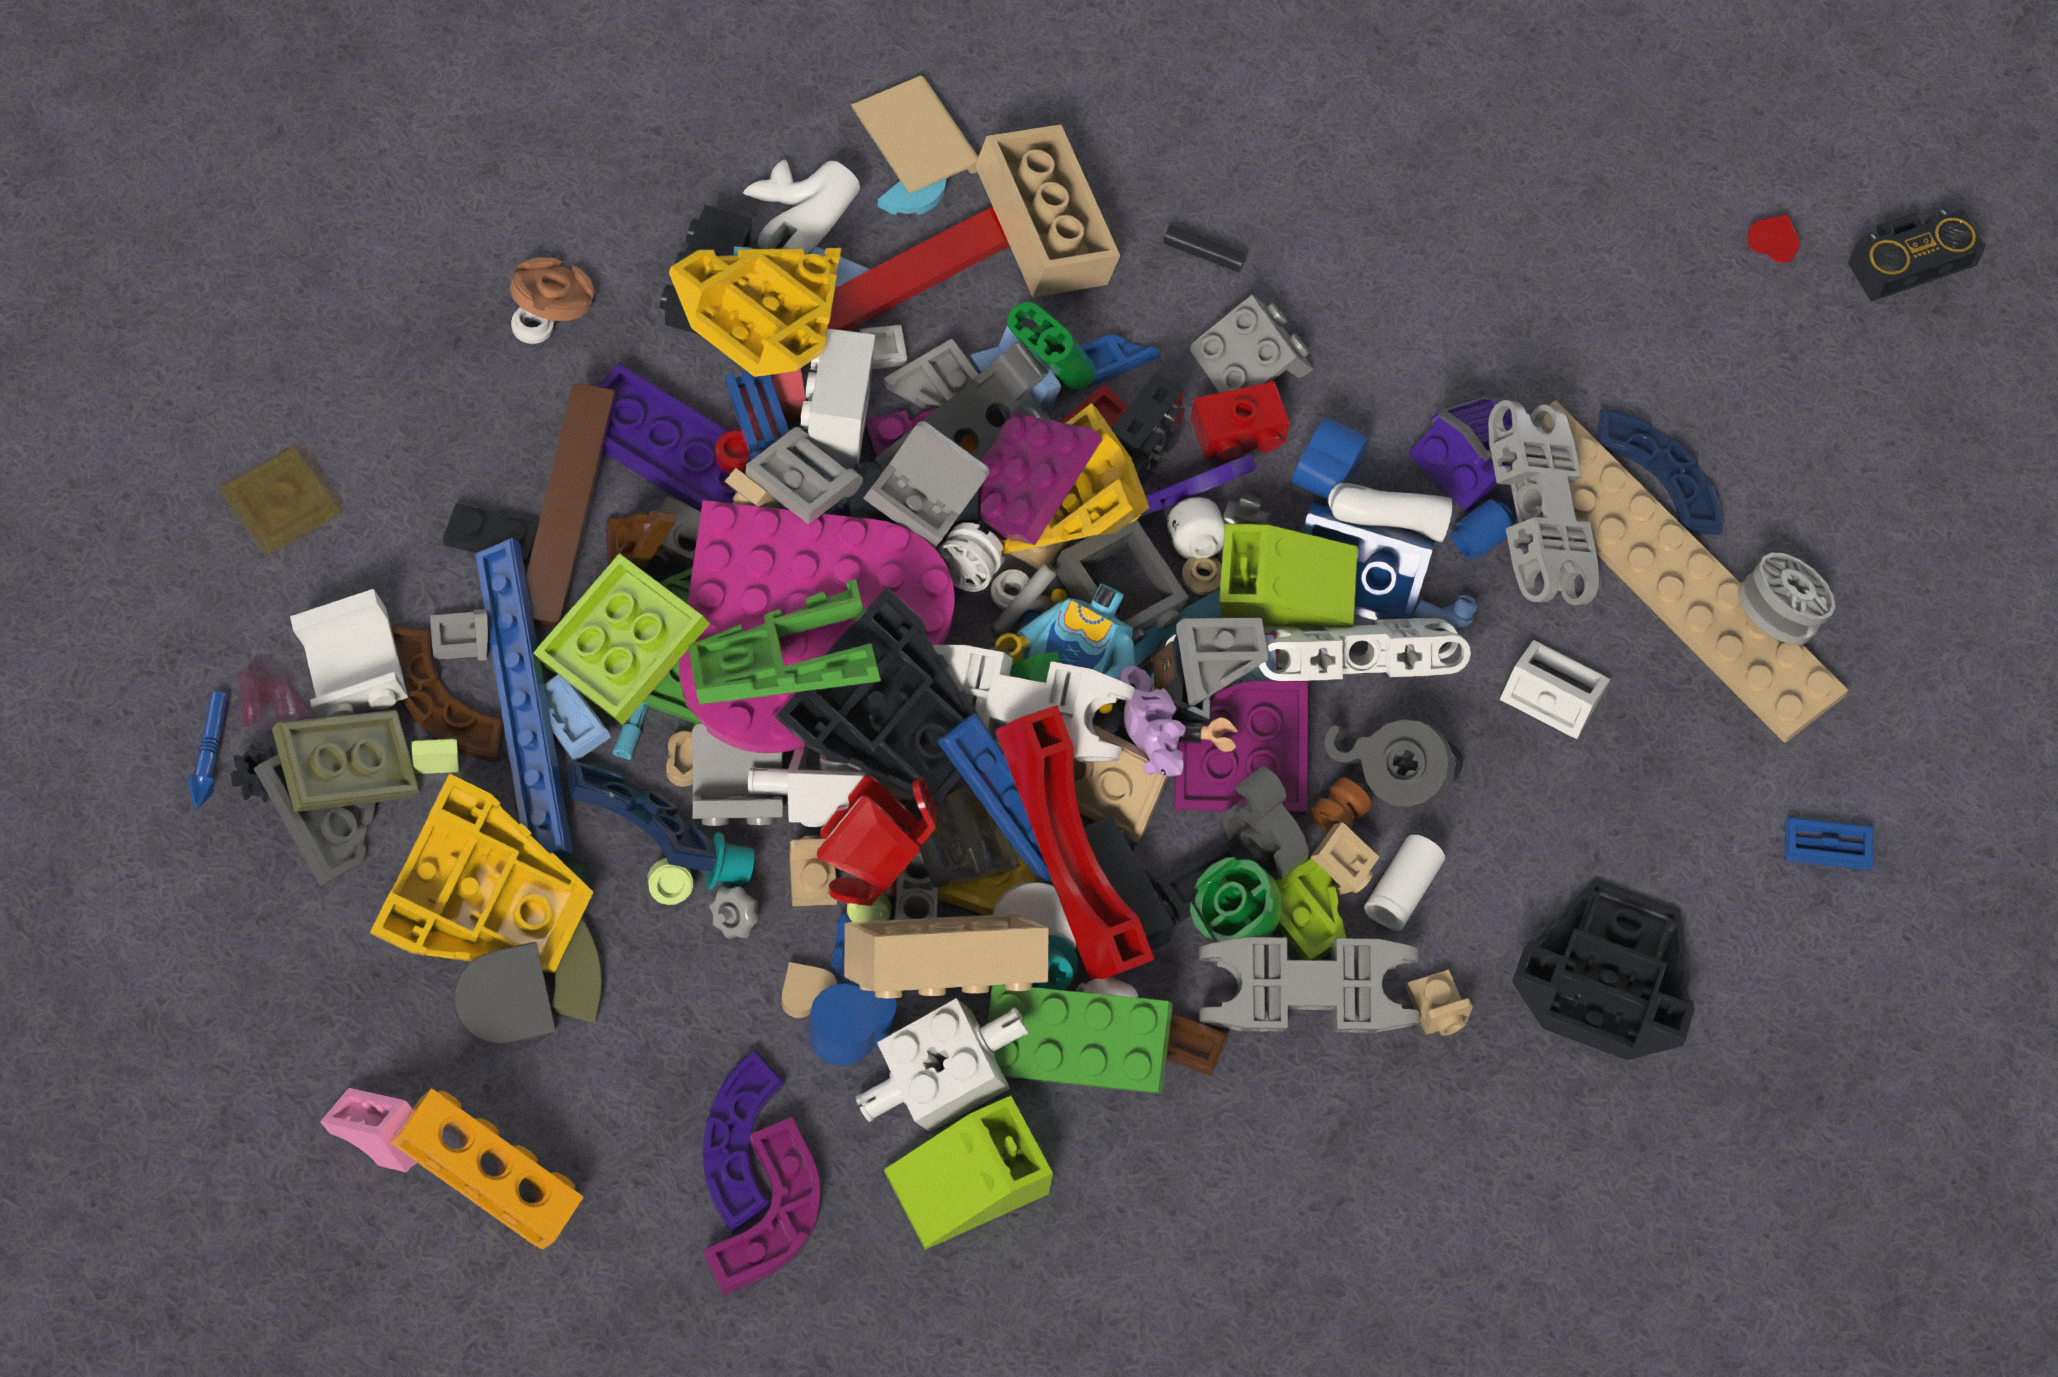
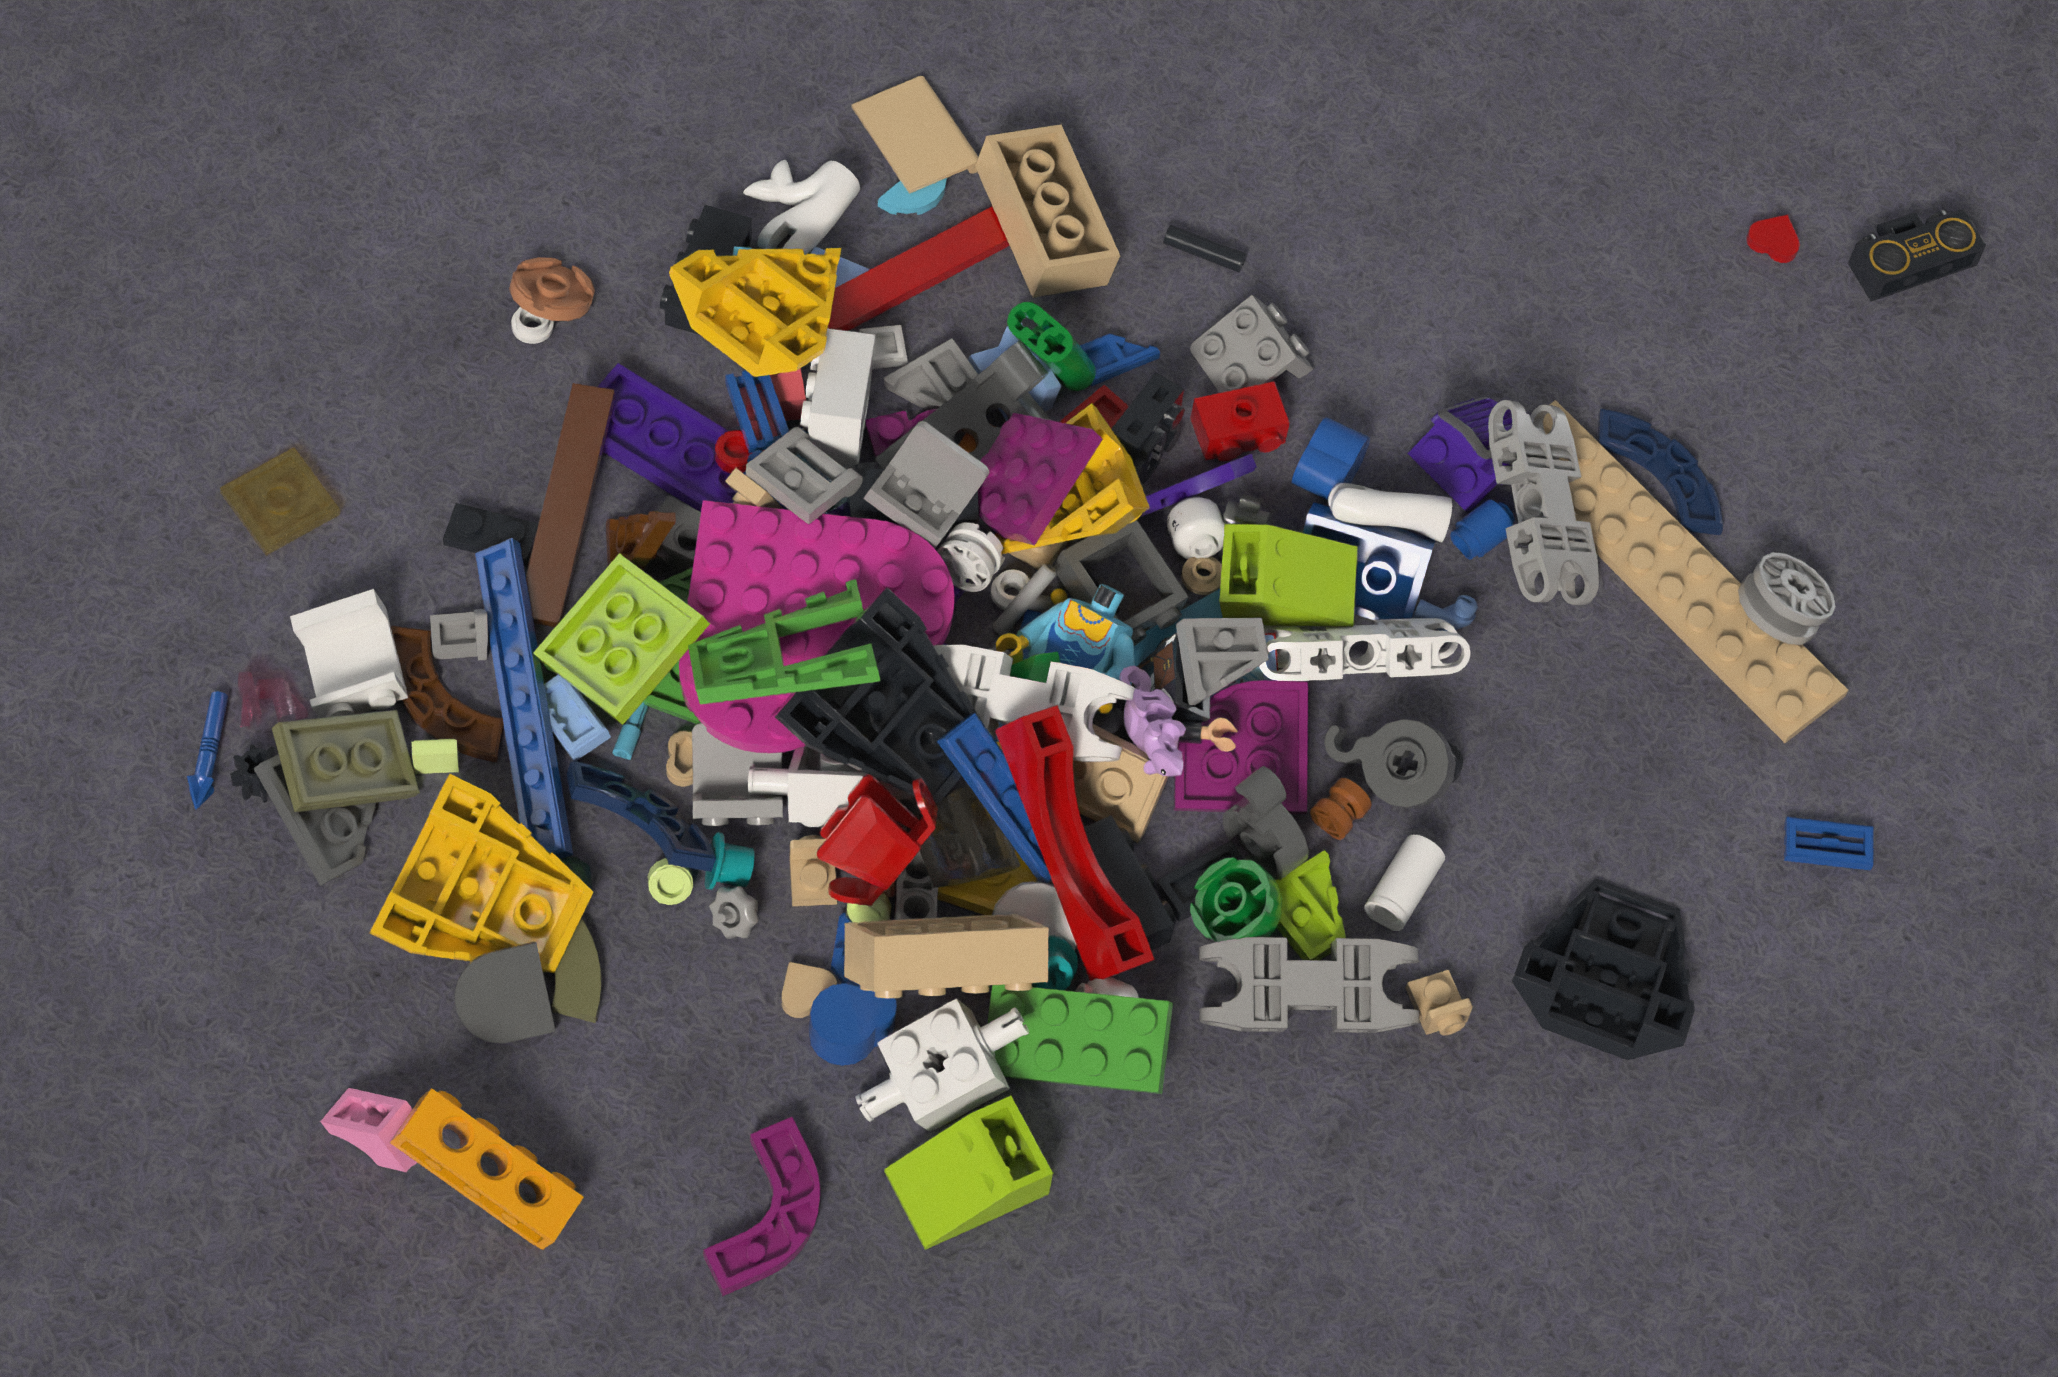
dark purple tile [703,1050,784,1234] -> none
reddish brown tile [1166,1012,1228,1076] -> none
tan bracket [1311,822,1380,896] -> none
white tile [1500,640,1611,739] -> none

